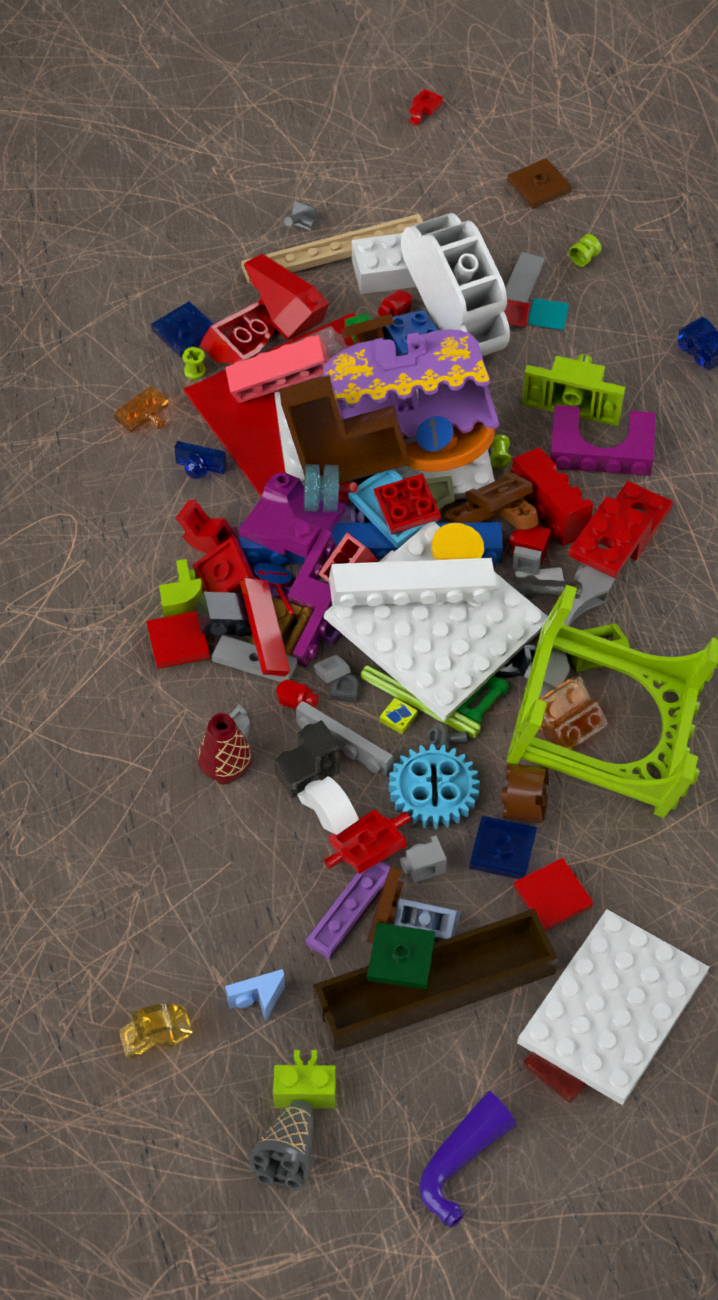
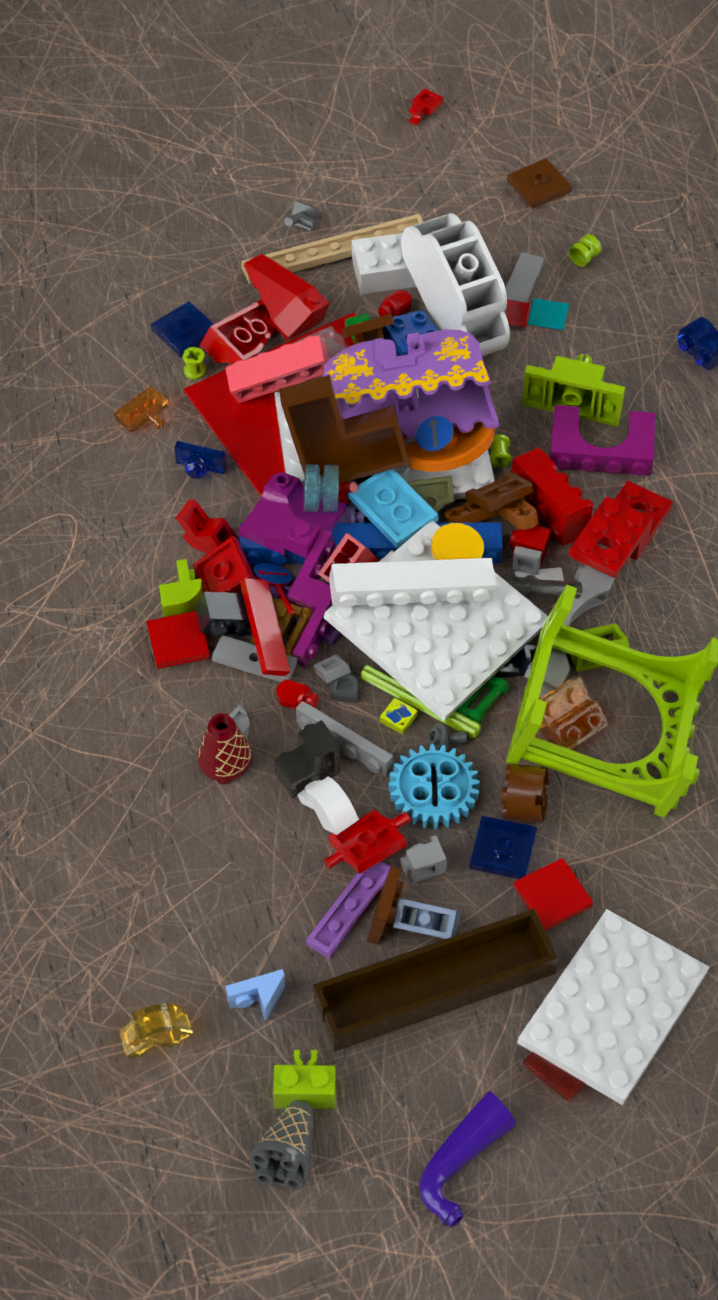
dark green plate [367,923,436,990] -> none
red tile [373,473,441,535] -> none

